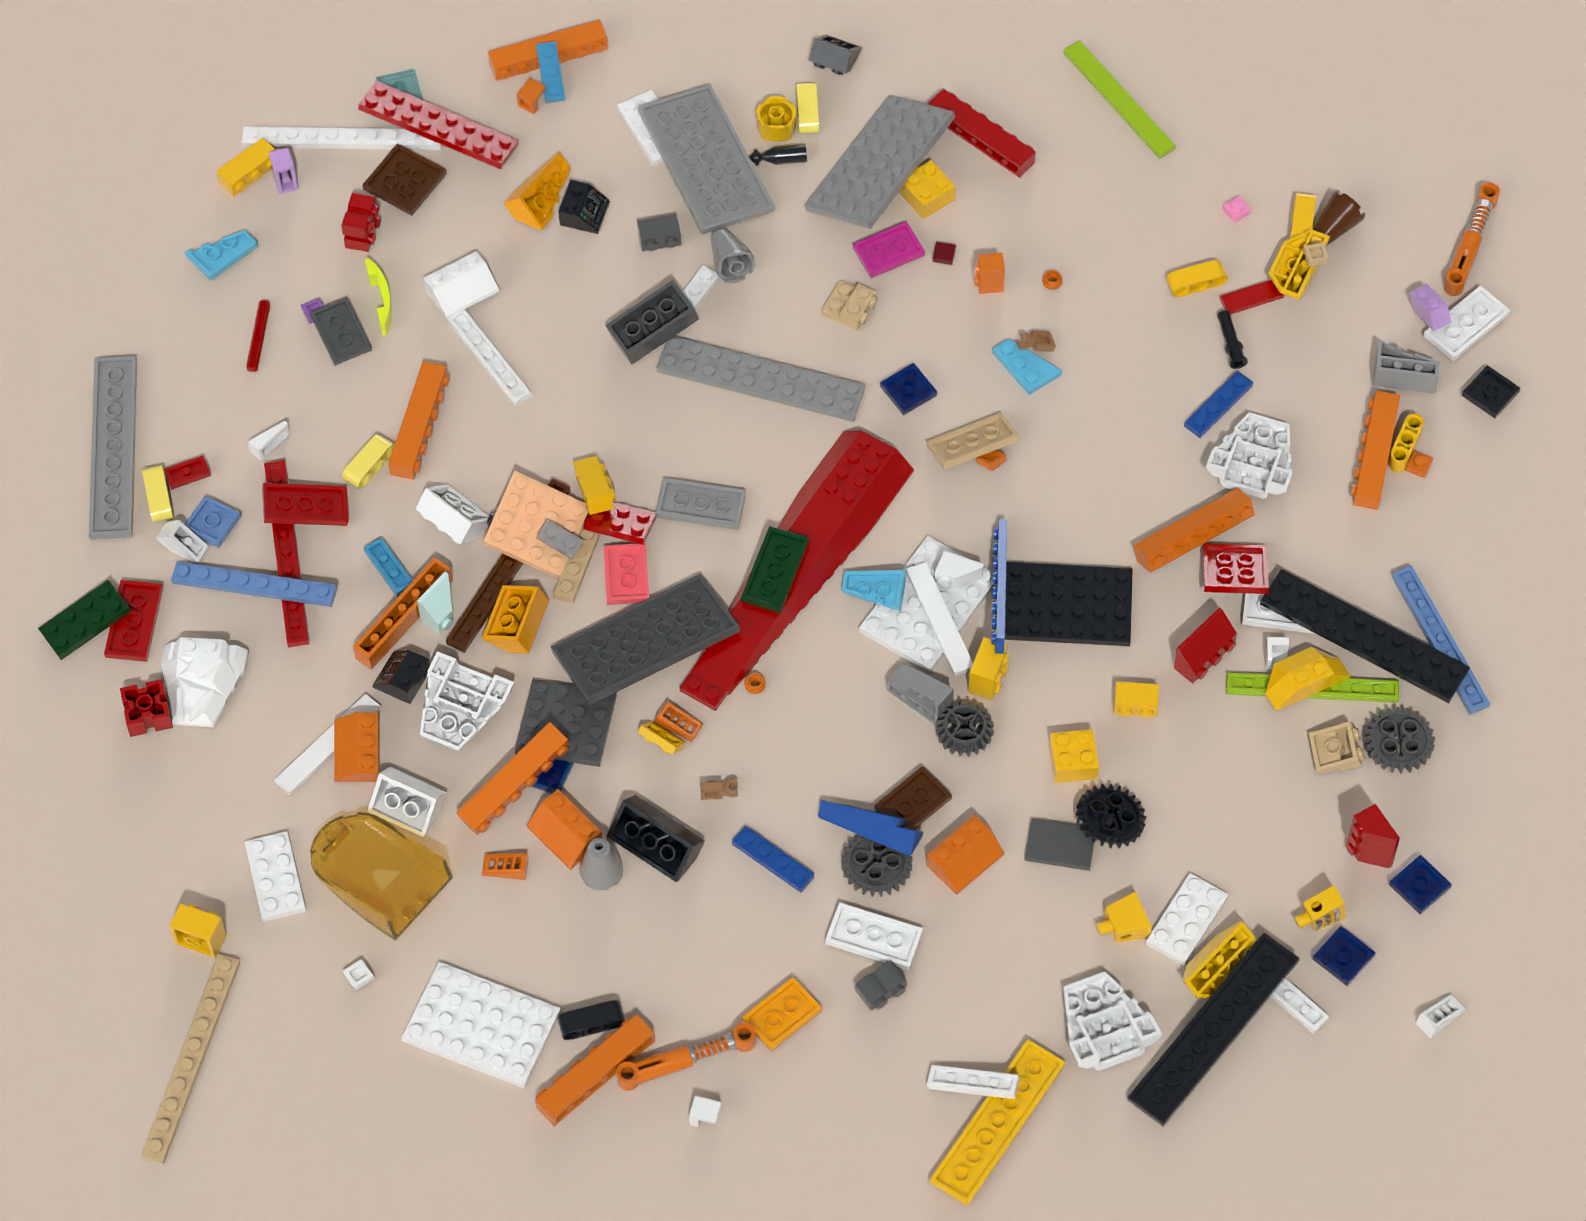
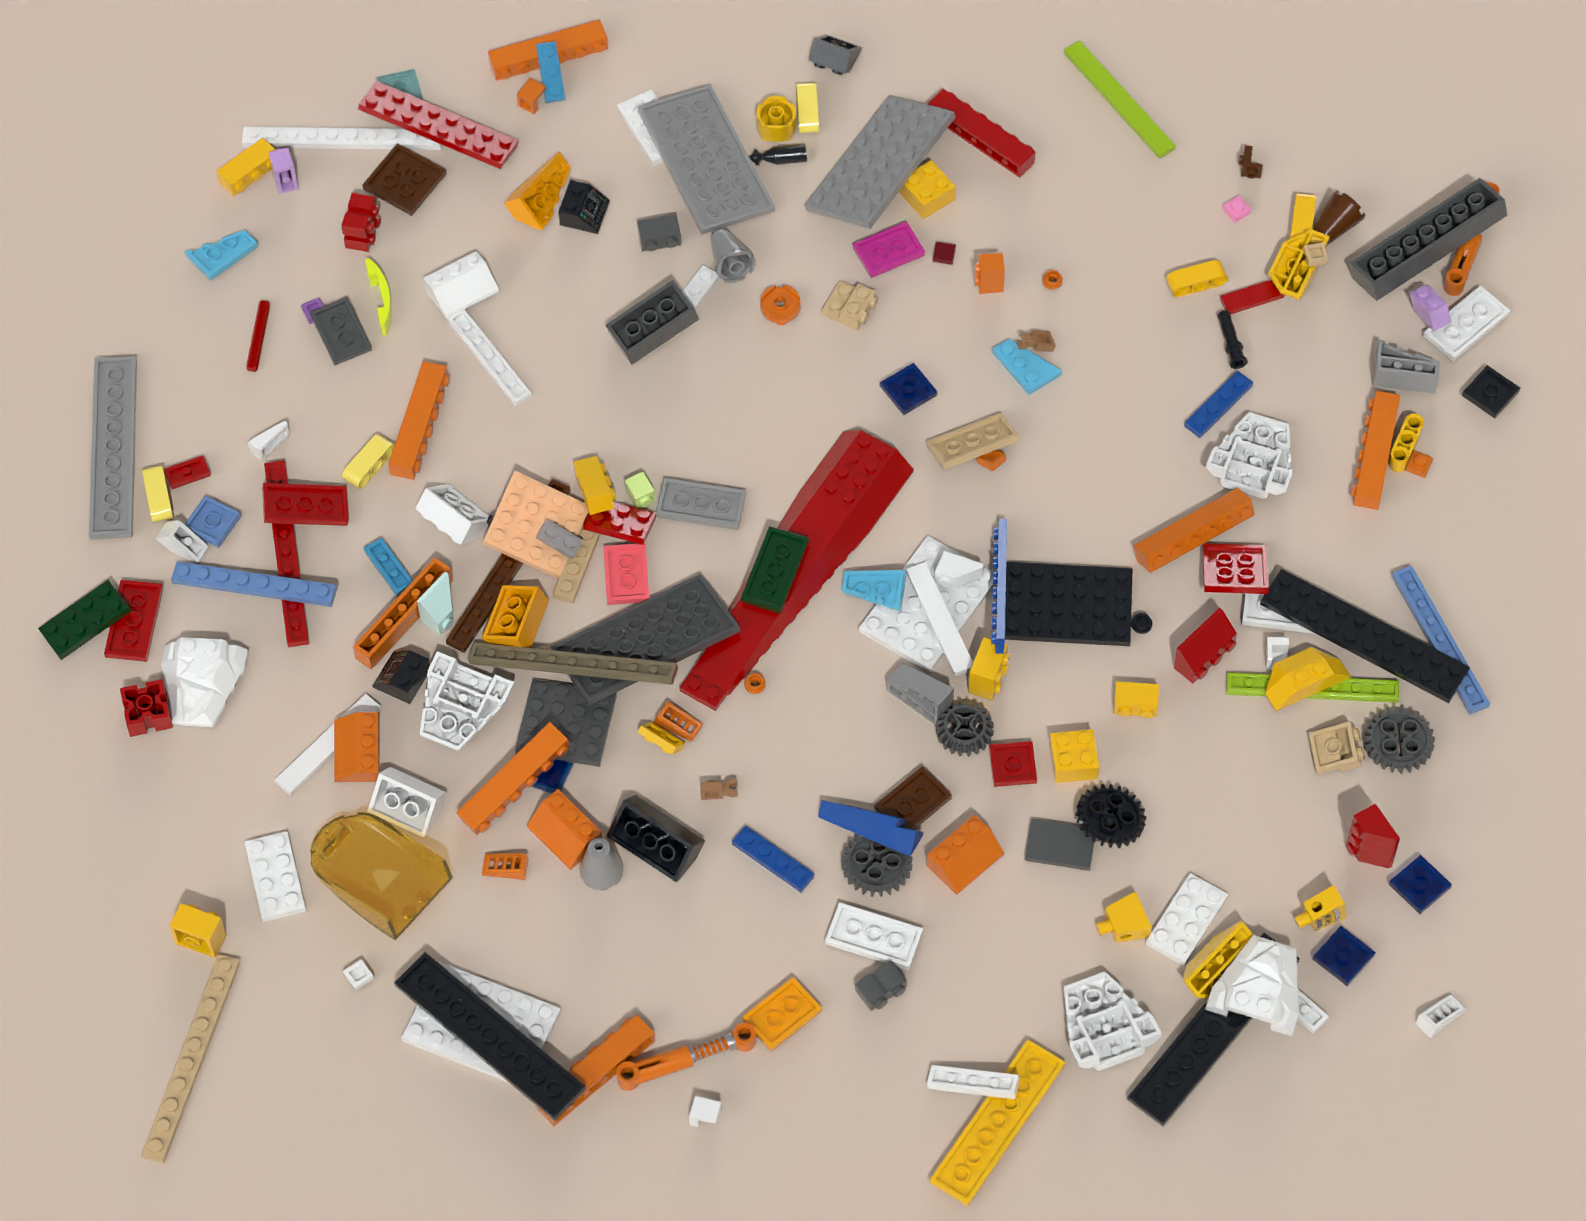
black beam [557,1000,625,1040] -> none
light grey plate [657,336,865,422] -> none
none -> black plate [394,952,586,1121]
none -> dark tan plate [468,642,678,685]
none -> yellowish green brick [624,472,655,508]
none -> orange plate [760,285,801,325]
none -> red plate [989,741,1037,787]
none -> black plate [1131,613,1153,634]
none -> white wedge [1205,935,1299,1036]
none -> reddish brown bracket [1238,145,1263,179]
none -> dark grey brick [1350,178,1508,301]

